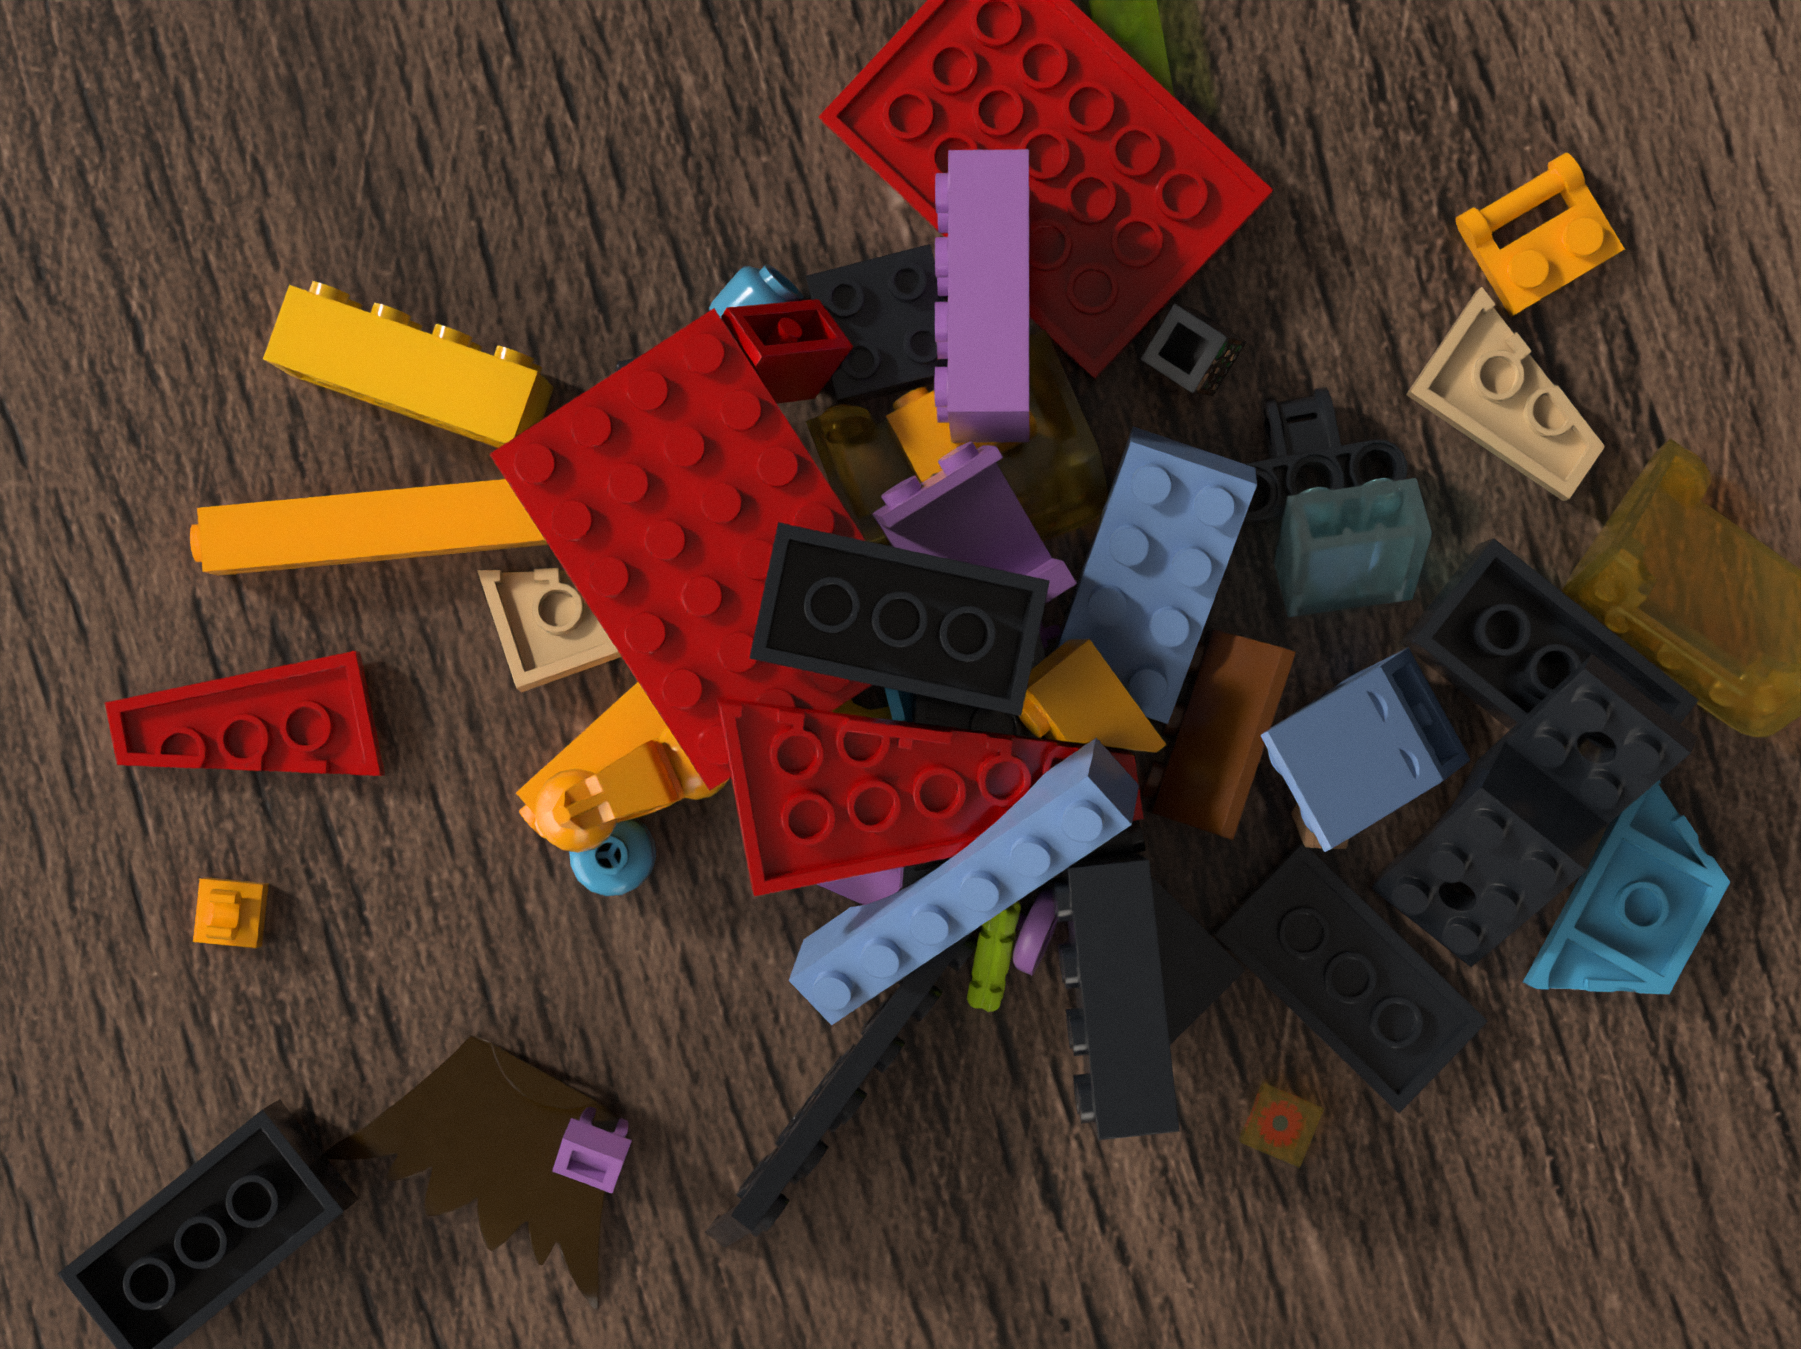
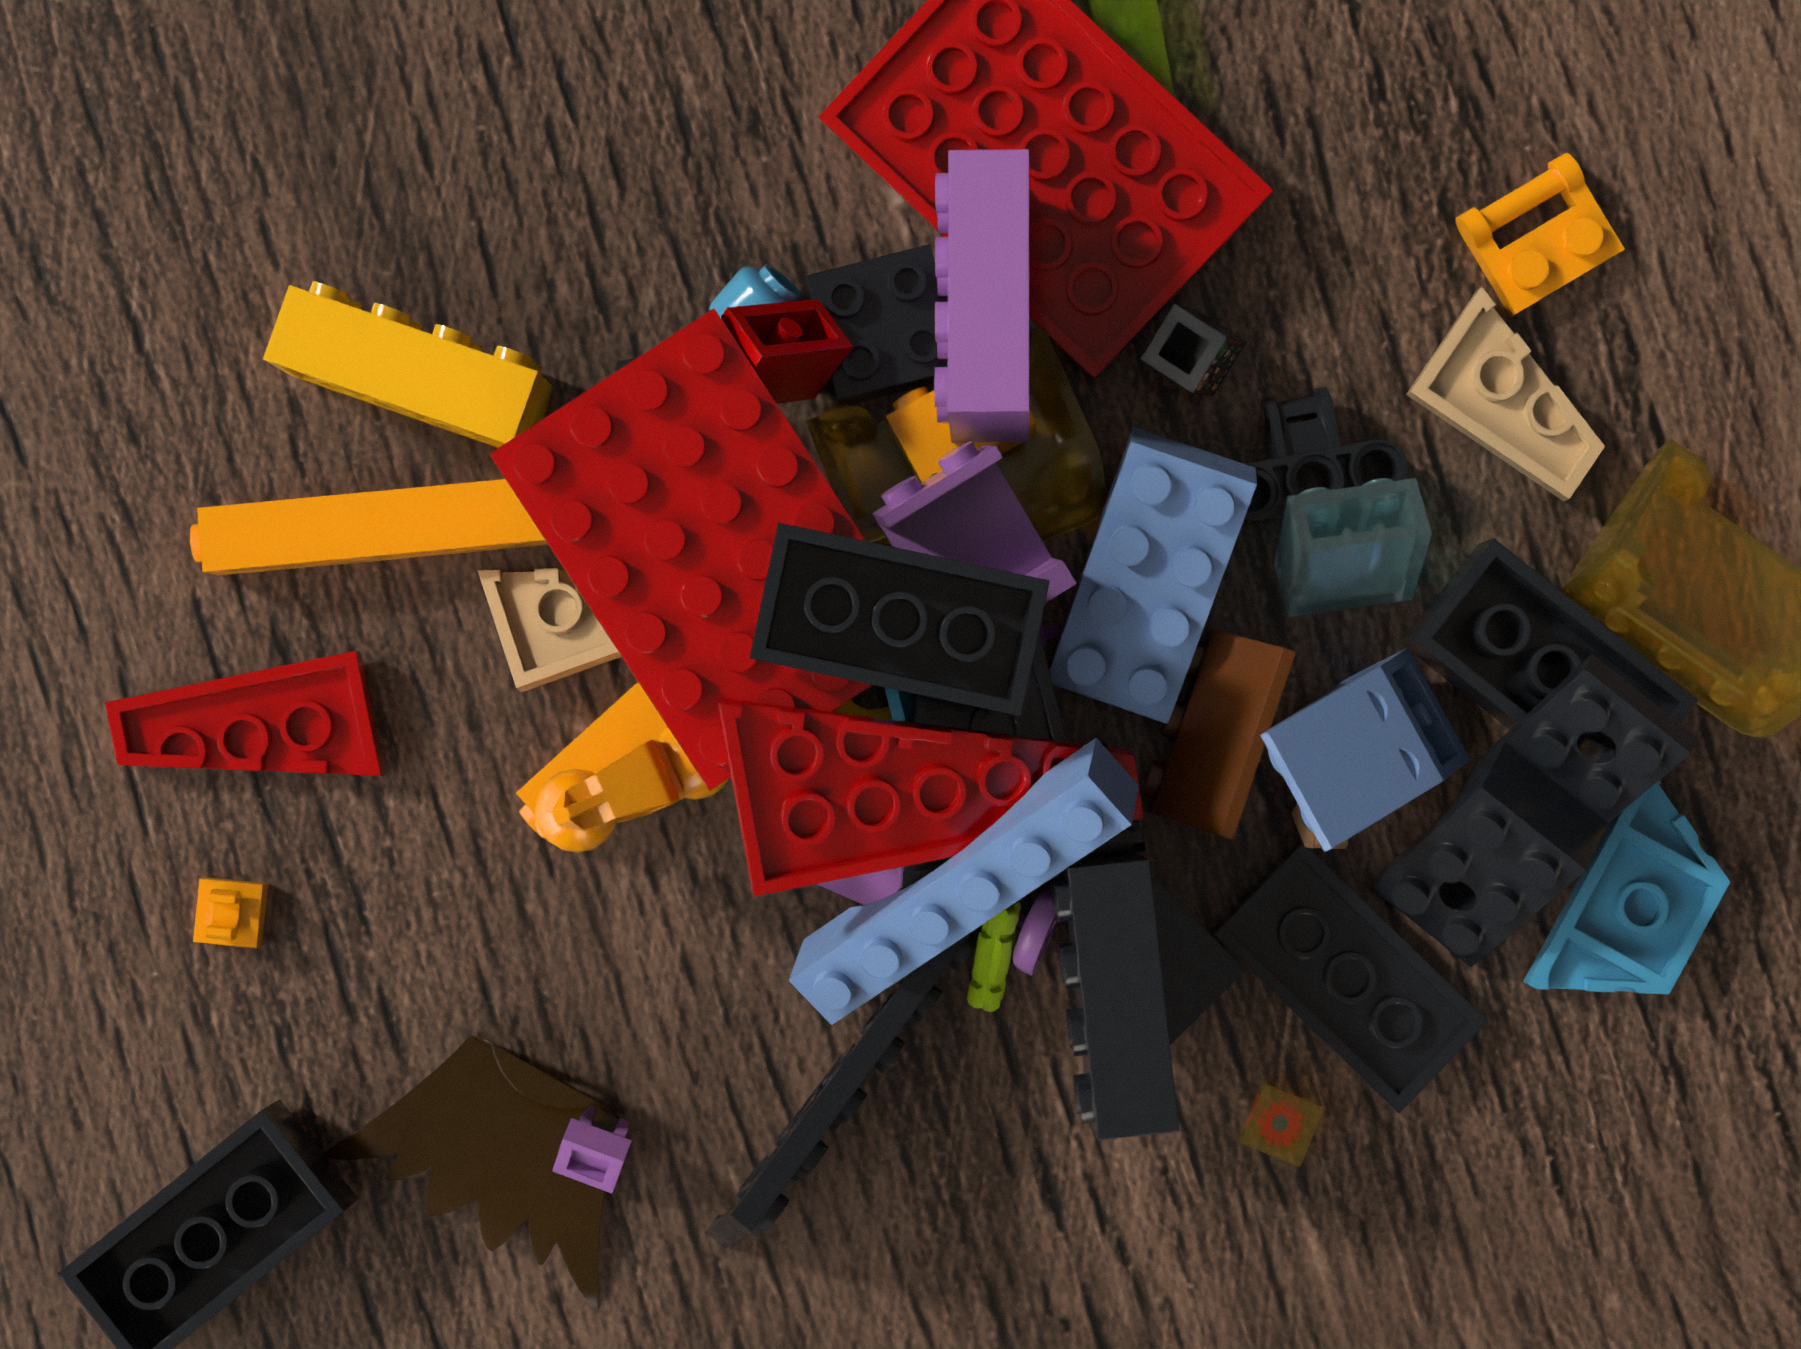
dark azure head [569,818,656,896] -> none
light orange slope [1019,639,1166,753] -> none

